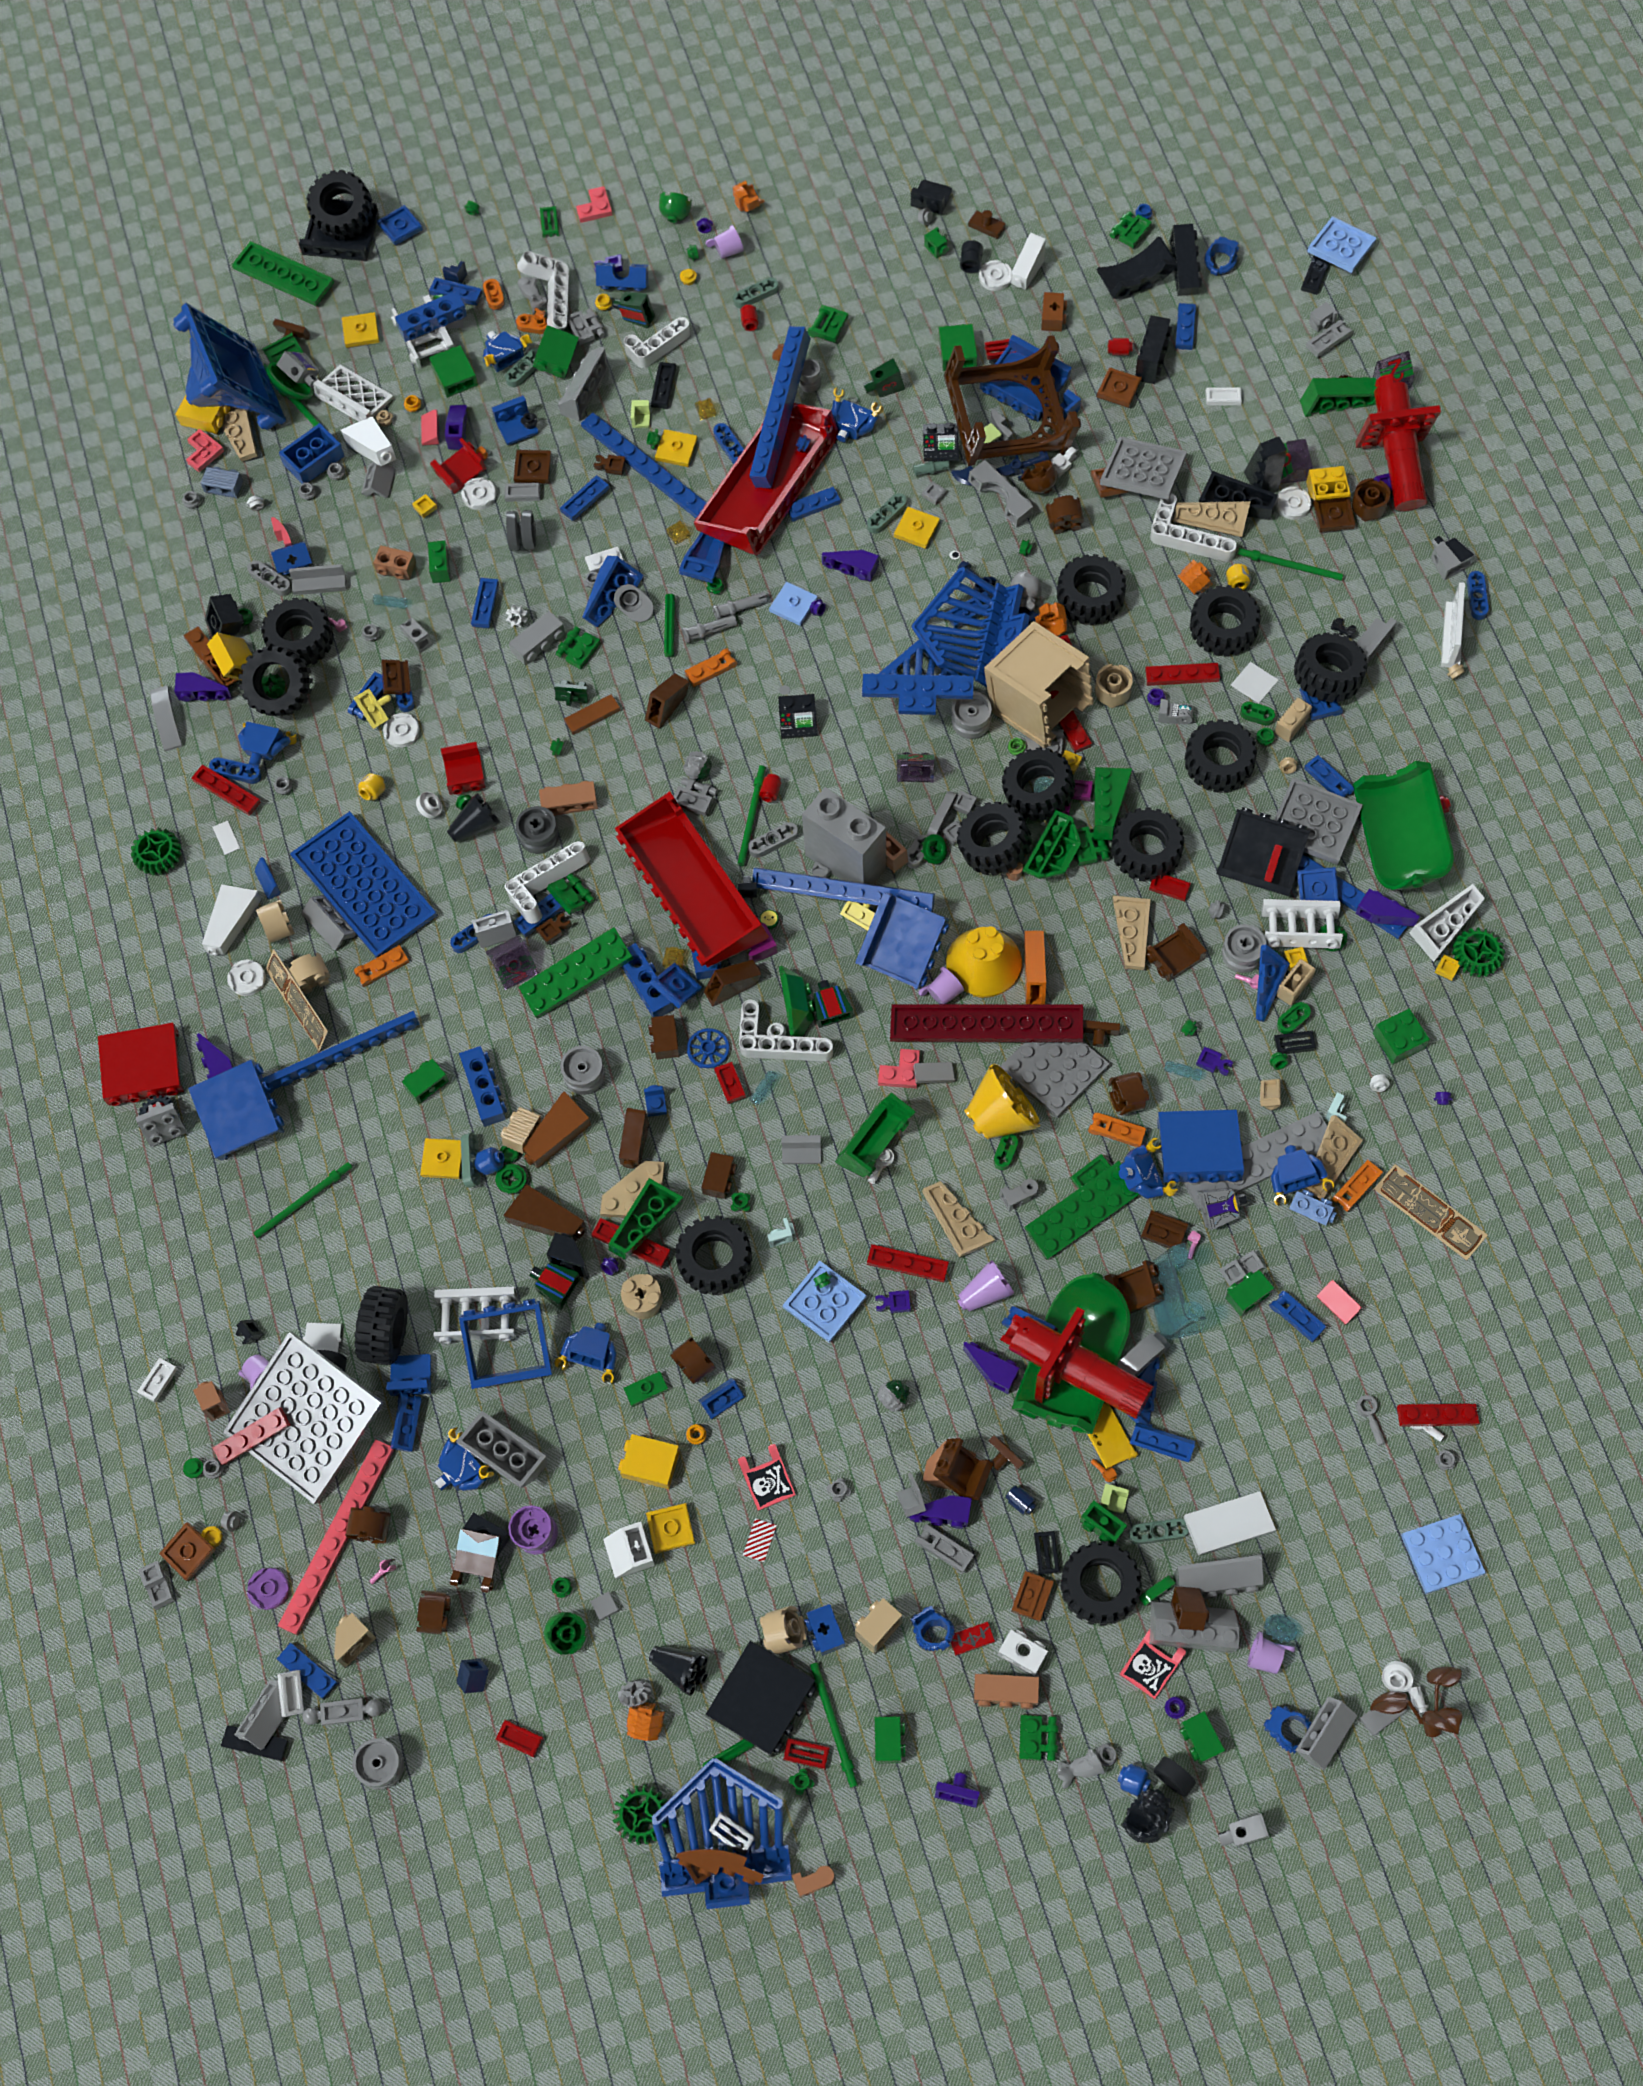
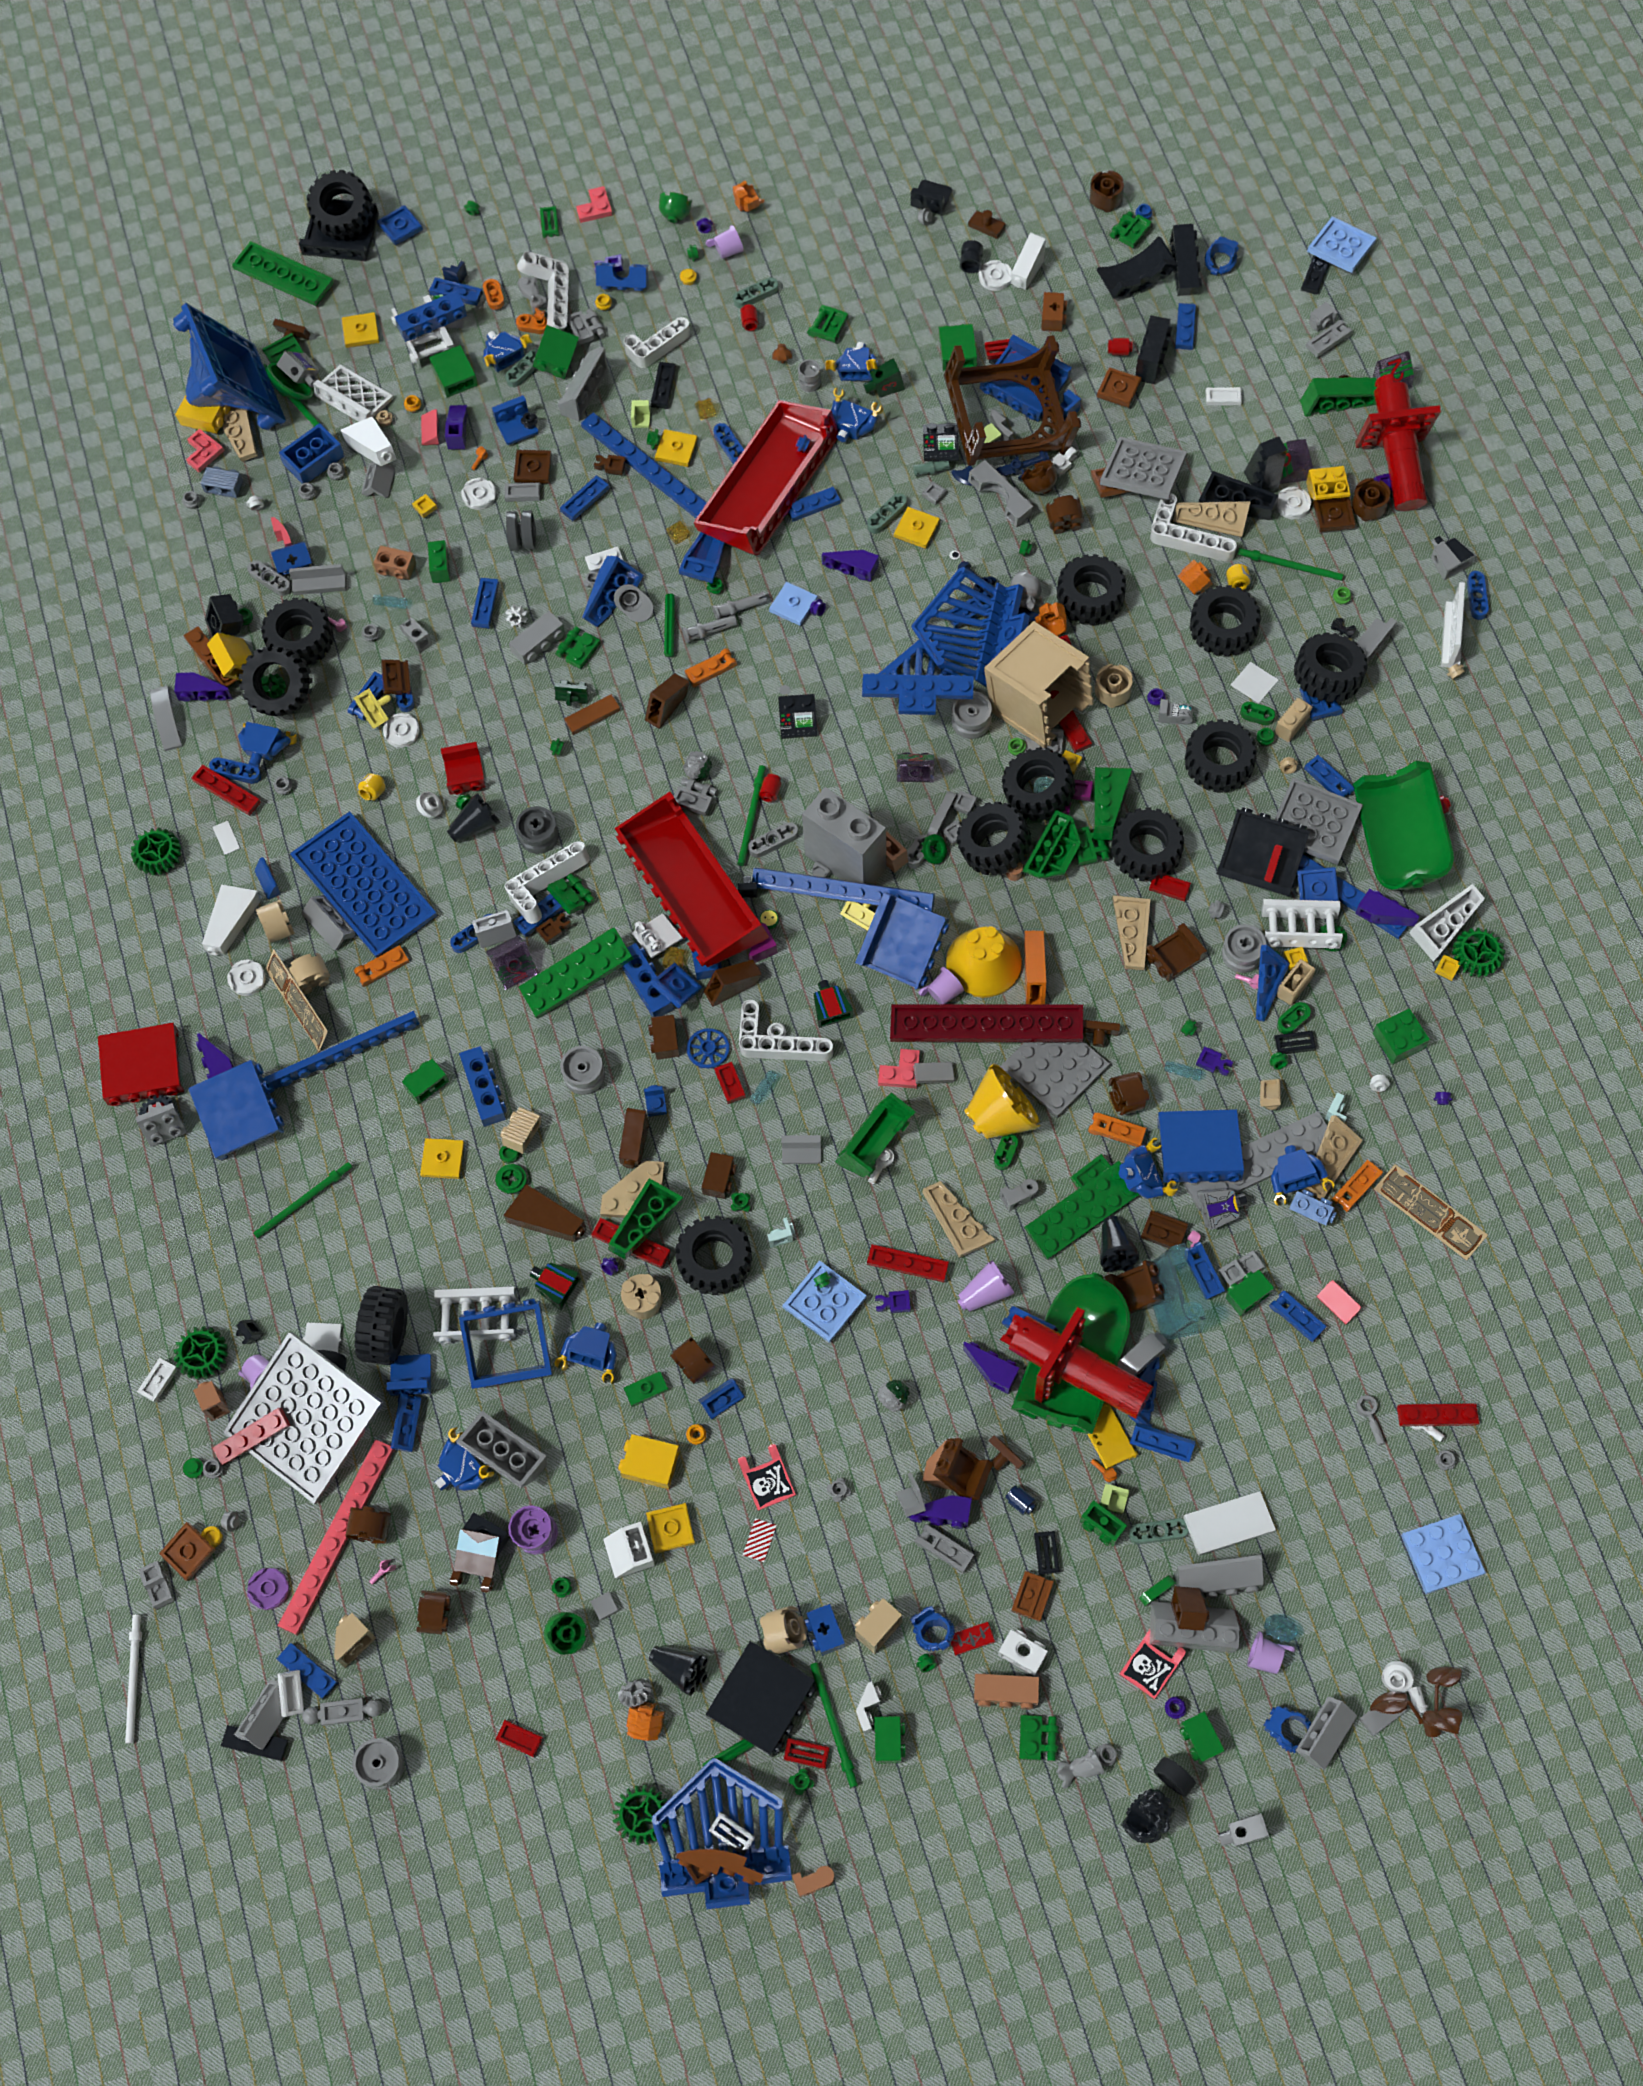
red panel [430,438,487,494] -> none
dark blue panel [456,1658,489,1694] -> none
sand green beam [461,1132,480,1188] -> none
blue head [474,1147,505,1175] -> none
dark orange slope [523,1091,591,1169] -> none
nougat brick [539,781,598,816] -> none
black slope [546,1233,589,1279] -> none
dark green torso [613,291,655,329] -> none
blue brick [749,326,811,488] -> none
green wedge [778,966,816,1037] -> none
green brick [924,227,949,259] -> none
dark purple tile [934,1773,980,1808] -> none
black tyre [1060,1541,1142,1626] -> none
blue head [1118,1764,1151,1796] -> none
red plate [1145,663,1220,686] -> none
none -> white bar [125,1615,142,1744]
none -> green gear [173,1326,228,1380]
none -> white hinge [632,913,683,958]
none -> blue torso [825,342,879,381]
none -> white slope [856,1682,882,1734]
none -> green plate [916,1653,936,1673]
none -> reddish brown brick [1089,170,1124,212]
none -> black cone [1100,1216,1139,1272]
none -> blue plate [1181,1242,1225,1300]
none -> bright green plate [1333,587,1351,604]

